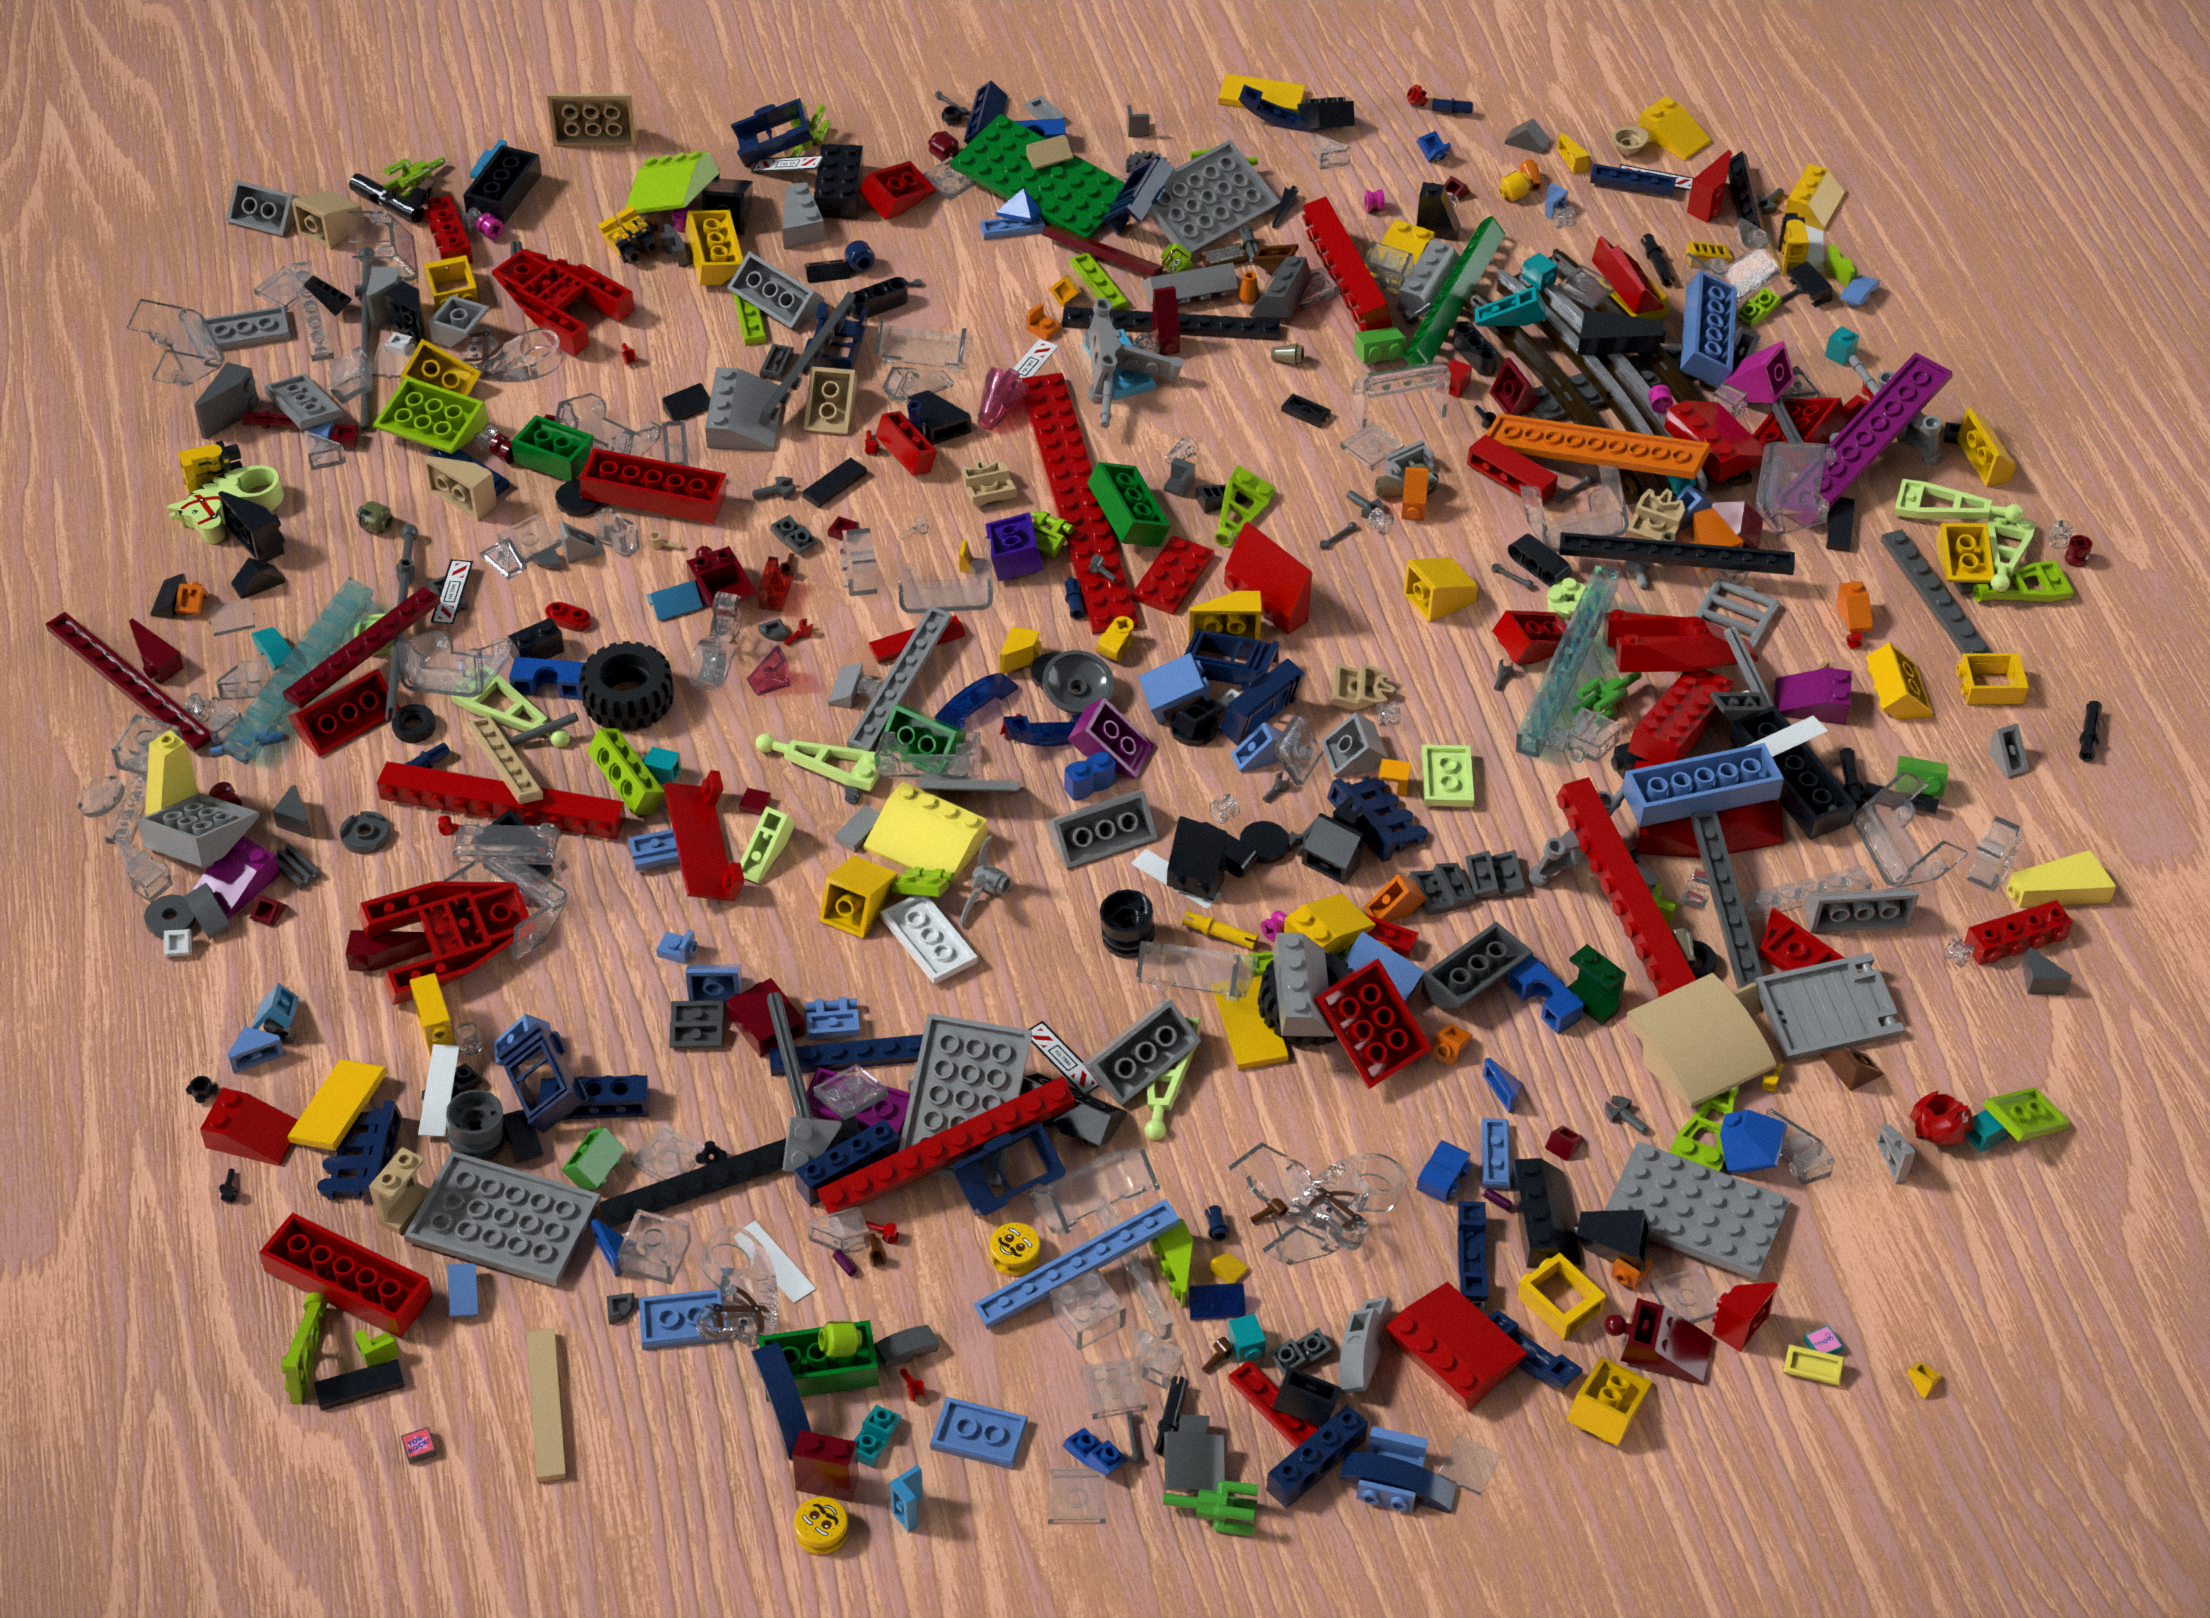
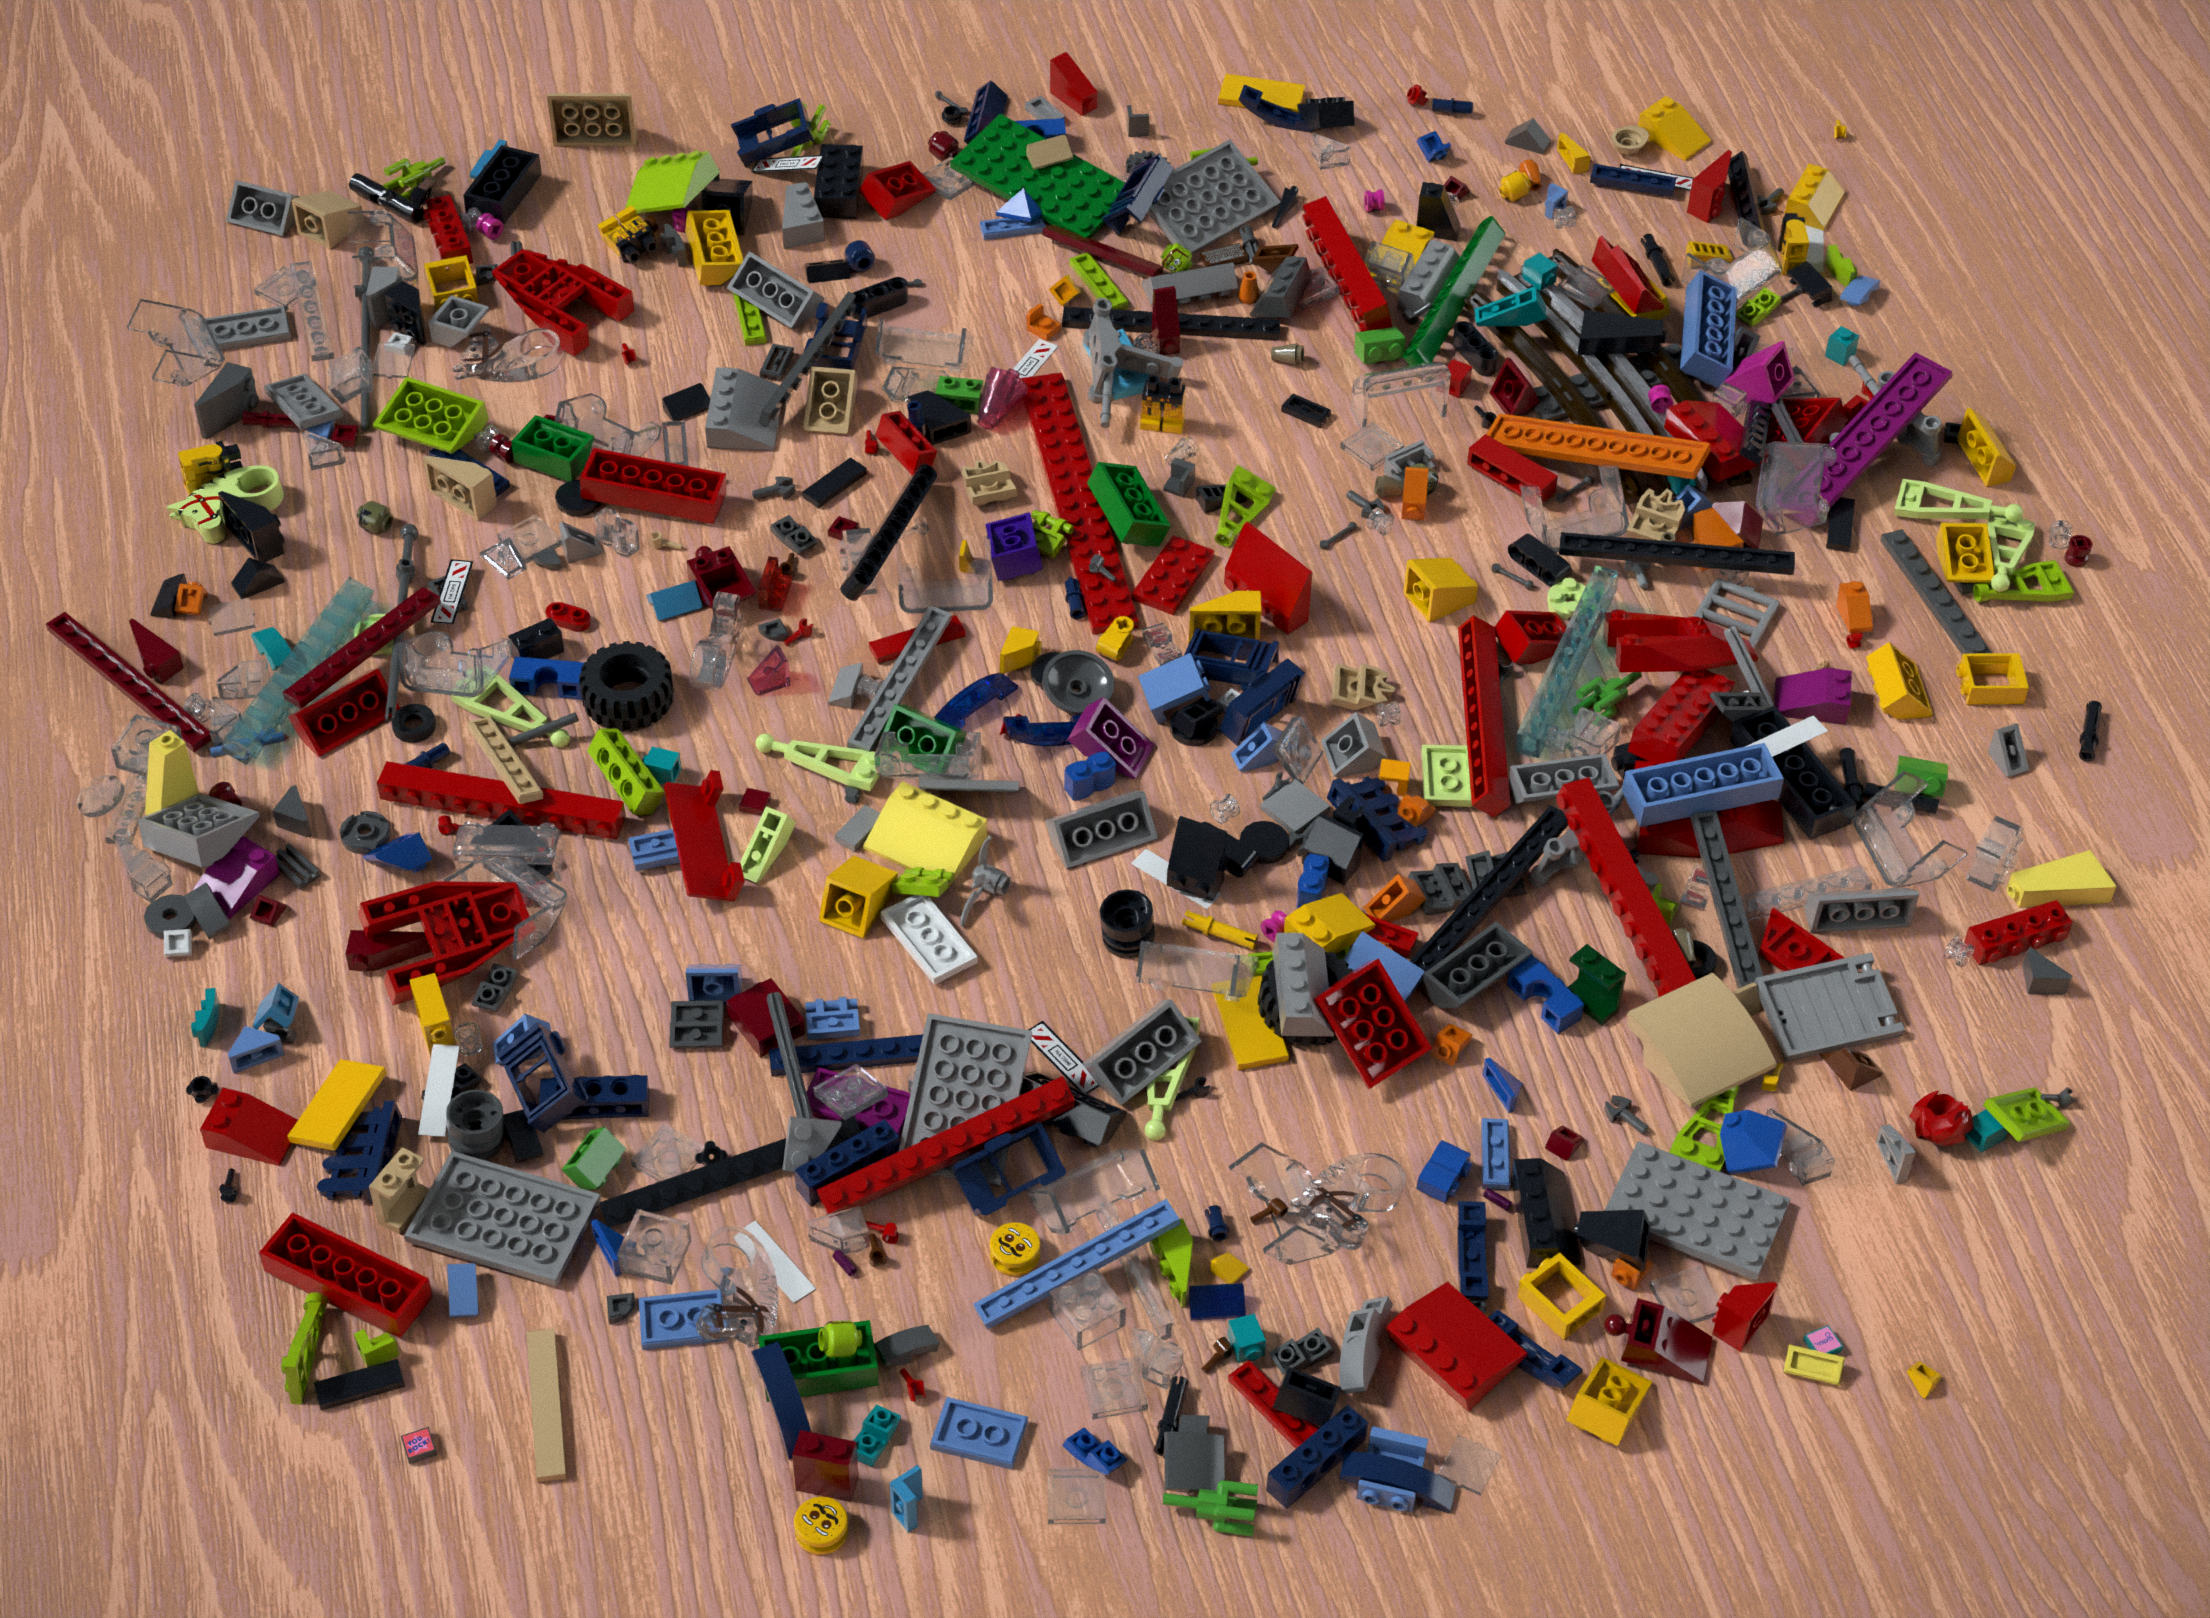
black slope [304,275,352,316] -> none
yellow slope [399,339,481,396] -> none
medium blue bracket [656,929,697,965] -> none
dark grey hinge [1126,1410,1142,1464] -> none
none -> teal slope [191,988,220,1047]
none -> blue slope [363,832,432,873]
none -> dark grey slope [472,963,519,1012]
none -> dark grey tile [476,264,498,286]
none -> black beam [840,463,937,601]
none -> bright green brick [935,376,984,415]
none -> red slope [1050,52,1098,116]
none -> hips [1140,375,1185,434]
none -> clear slope [1141,623,1182,666]
none -> black hand [1175,1077,1210,1101]
none -> light grey tile [1260,779,1330,834]
none -> blue brick [1296,853,1329,909]
none -> orange bracket [1397,795,1436,827]
none -> black plate [1410,805,1568,987]
none -> red brick [1458,615,1511,817]
none -> light grey slope [1509,753,1619,804]
none -> black plate [1739,399,1771,465]
none -> yellow hand [1834,120,1847,138]
none -> dark grey hand [2040,1087,2077,1108]

